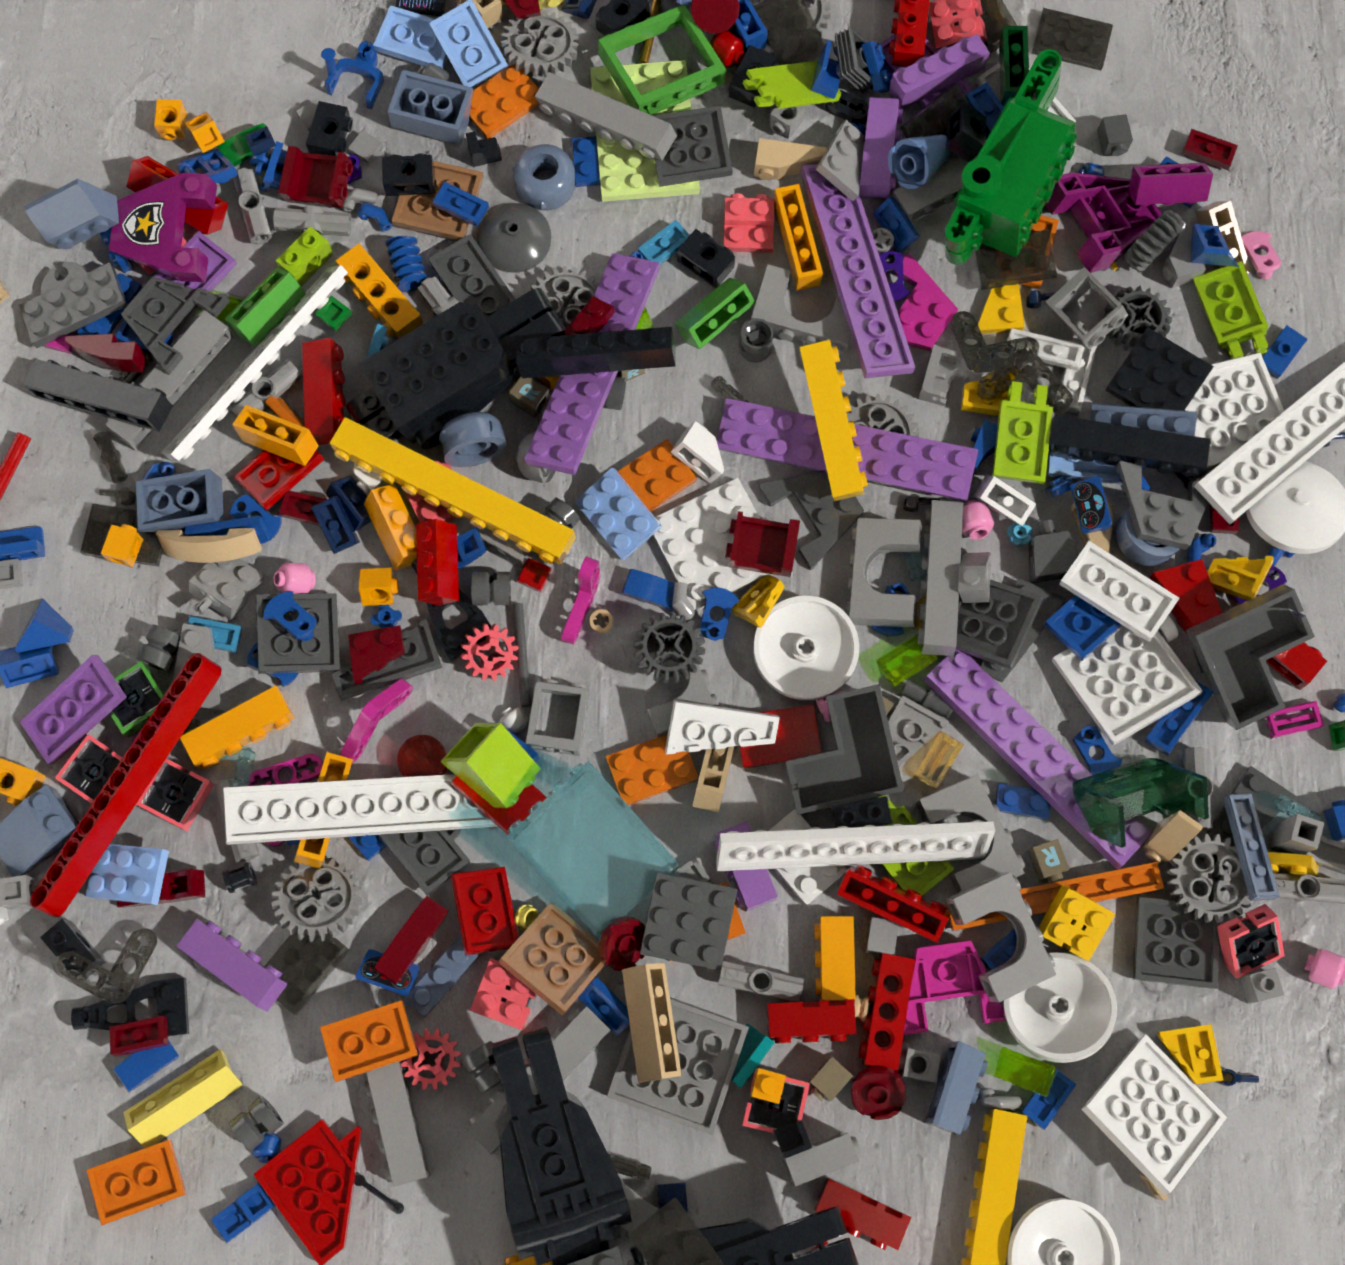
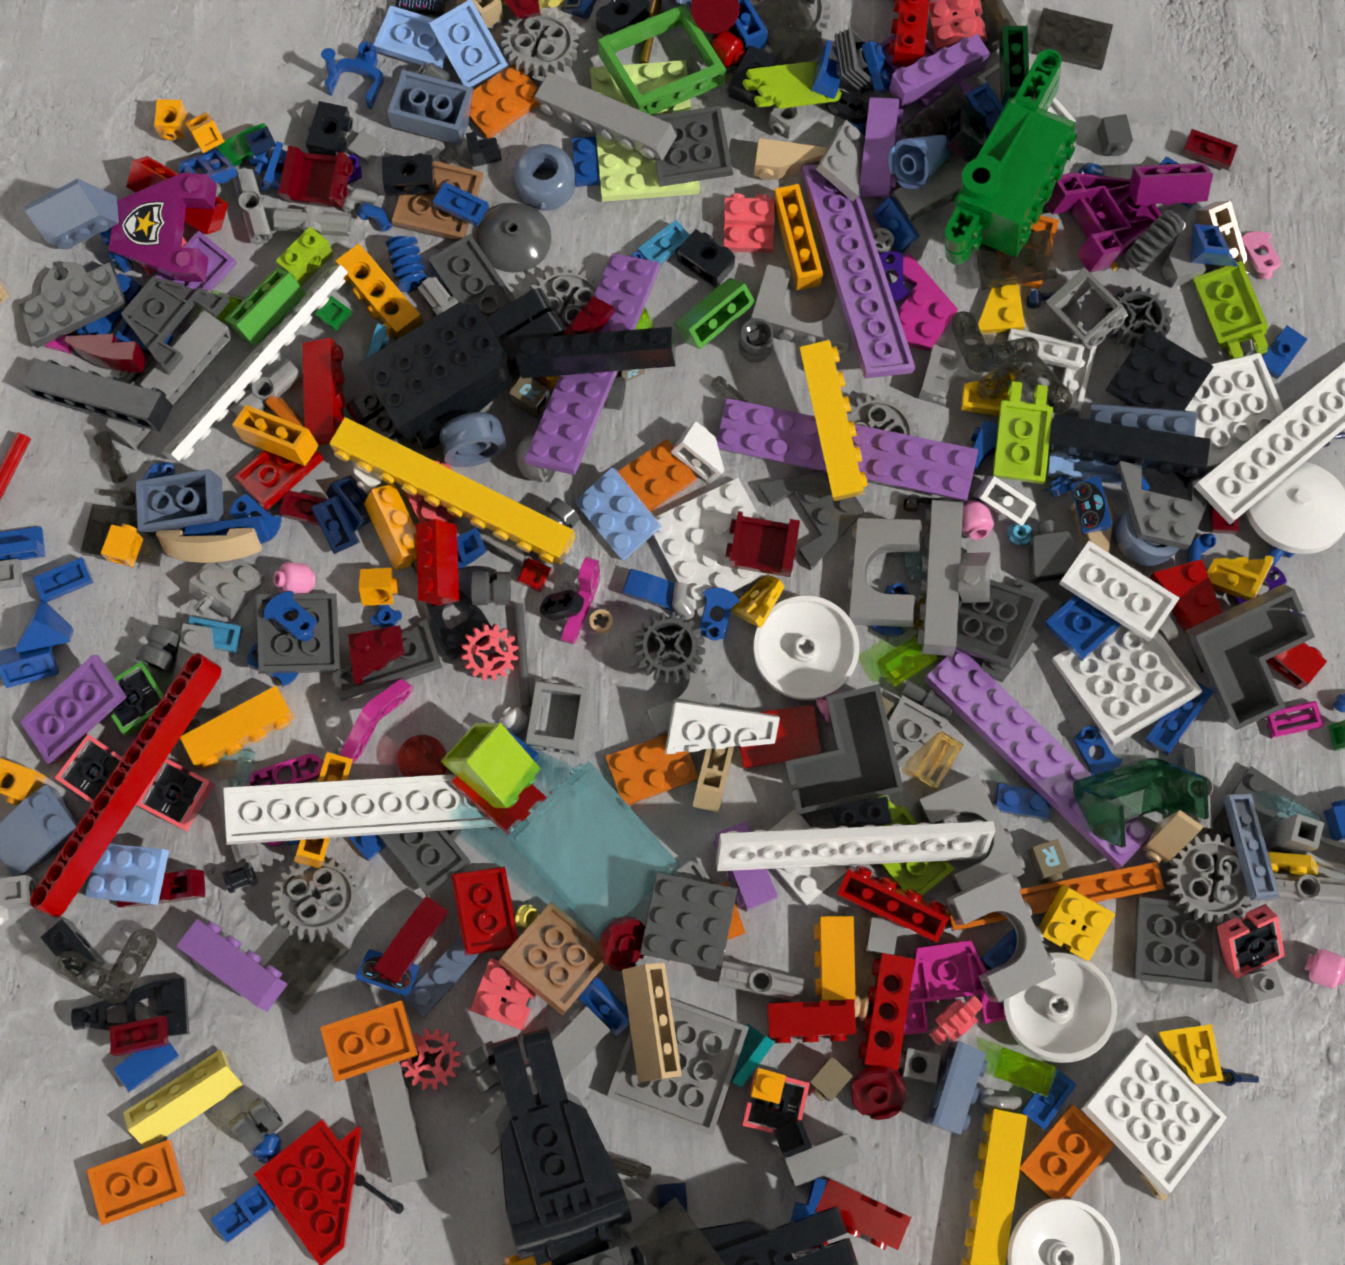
none -> blue plate [33,557,94,603]
none -> clear smoke hand [439,147,474,169]
none -> black beam [540,590,584,621]
none -> blue slope [790,1178,827,1222]
none -> coral gear [929,996,983,1045]
none -> orange plate [1020,1104,1115,1199]

